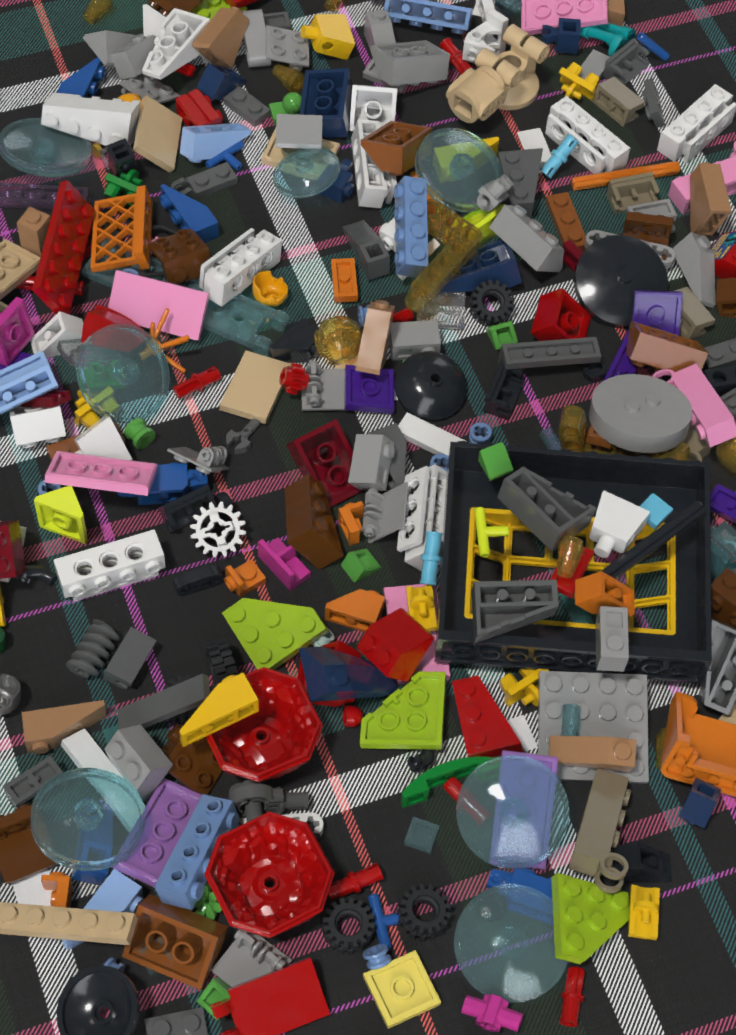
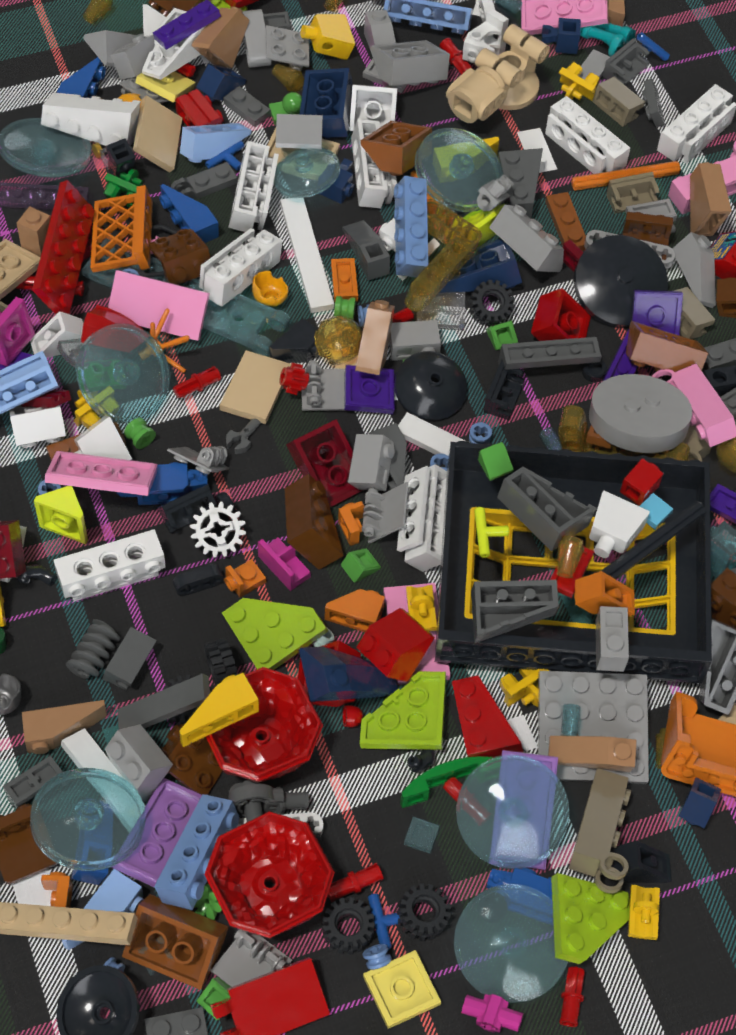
medium azure pin [420,531,443,586] -> none
medium azure pin [540,134,579,179] -> none
none -> light yellow plate [135,71,196,102]
none -> dark purple plate [153,0,221,50]
none -> white brick [228,141,279,232]
none -> white tile [280,196,334,313]
none -> bright green wheel [334,296,356,322]
none -> red brick [620,458,664,506]

